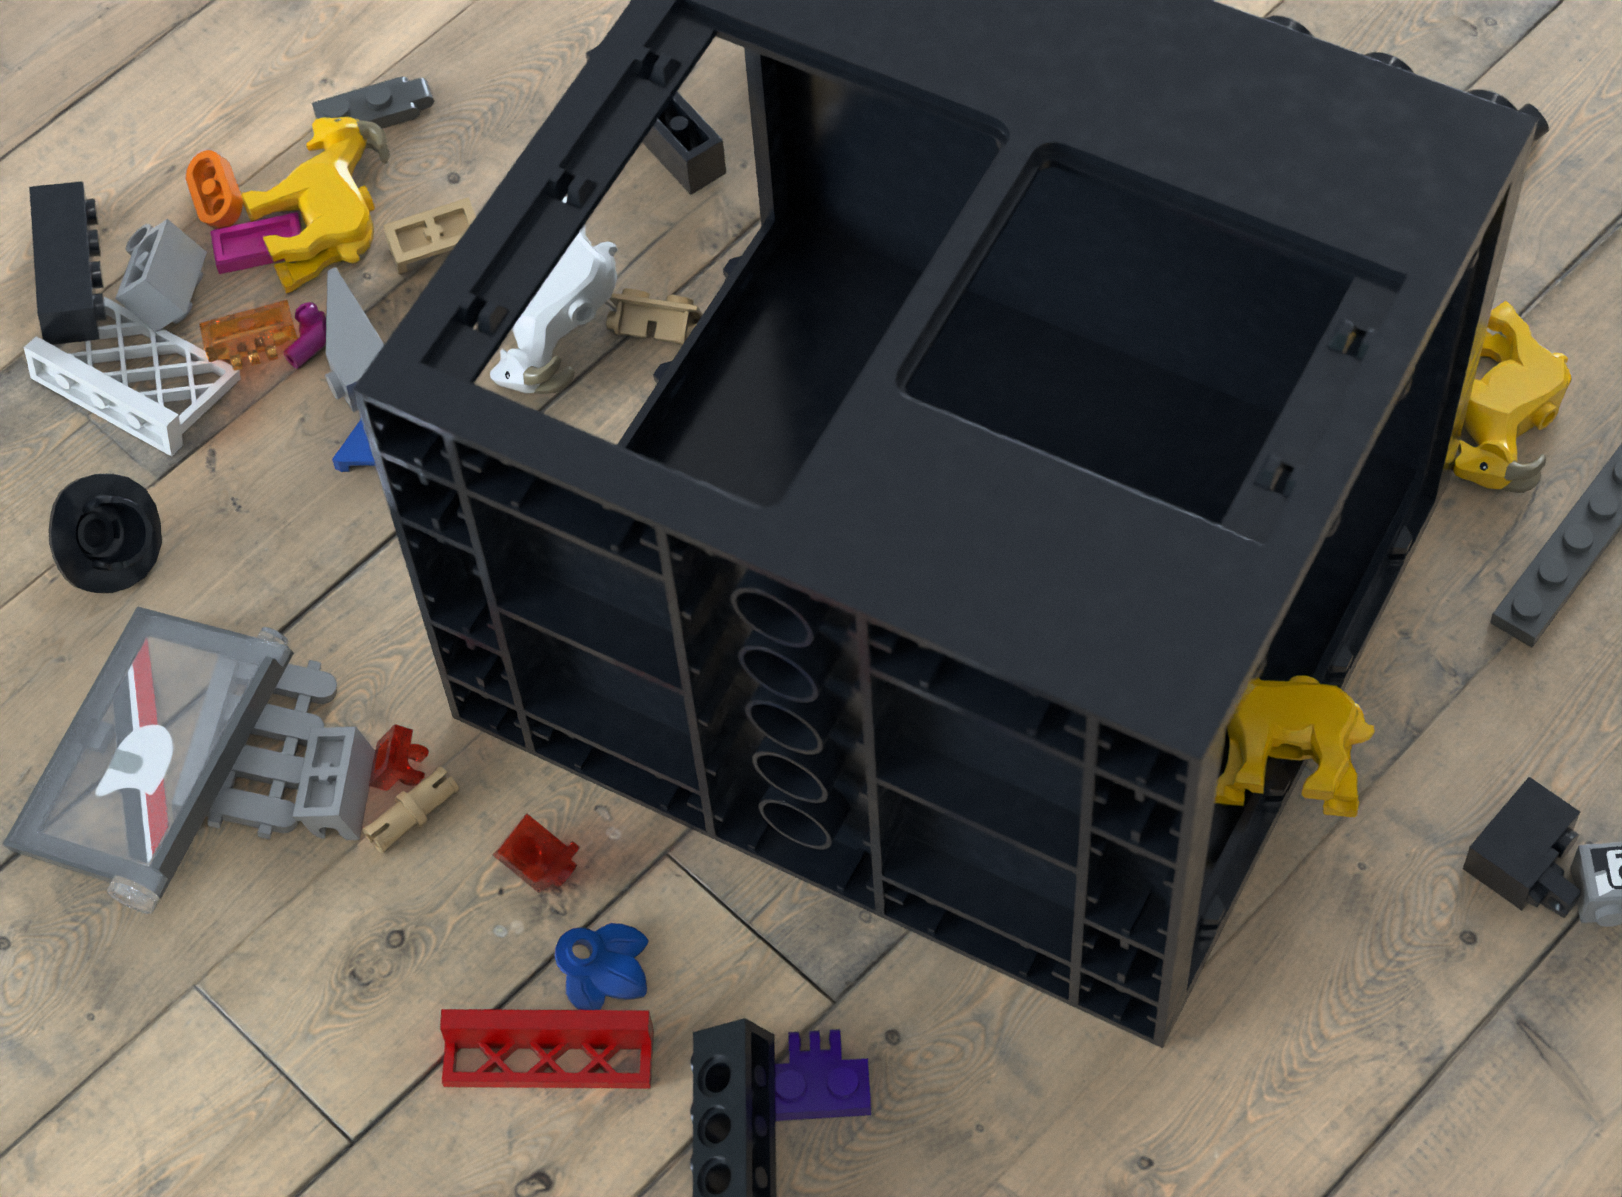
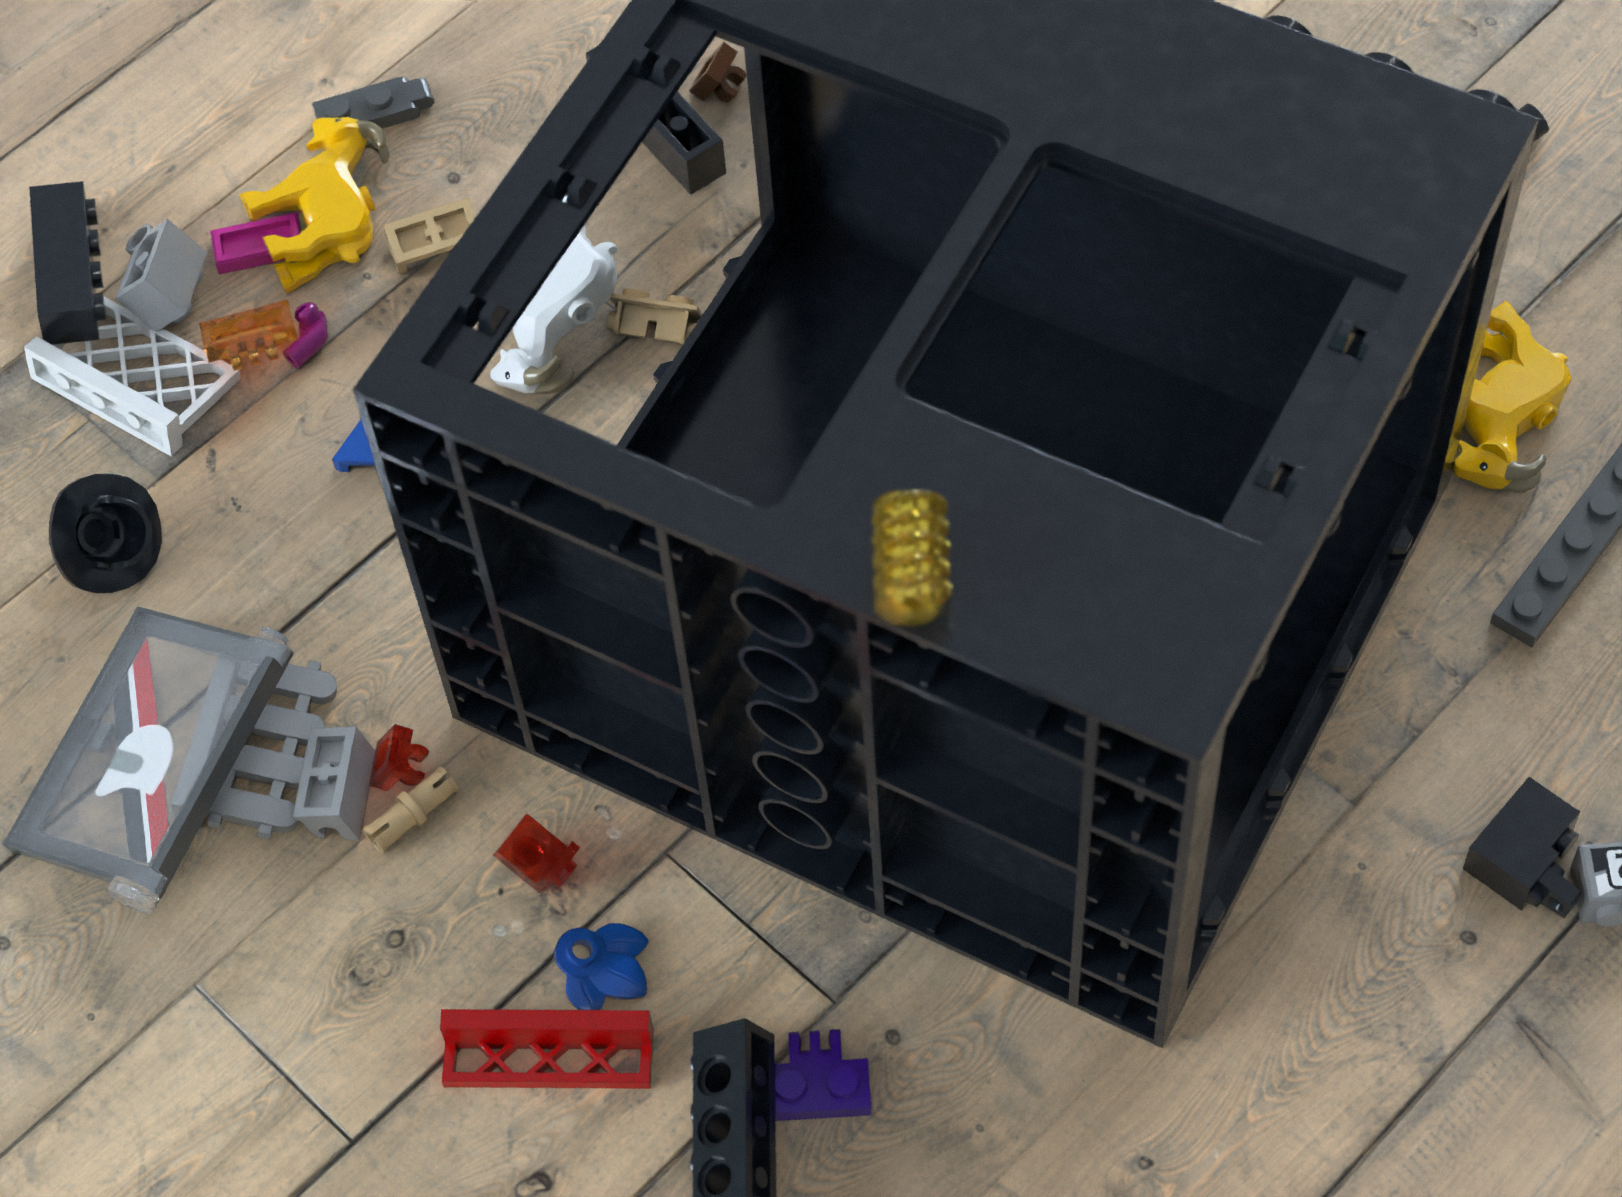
orange plate [186,150,243,229] -> none
light grey slope [325,267,384,412] -> none
yellow animal [1214,676,1375,818] -> none
none -> reddish brown tile [689,42,747,103]
none -> clear yellow piece [872,490,951,626]

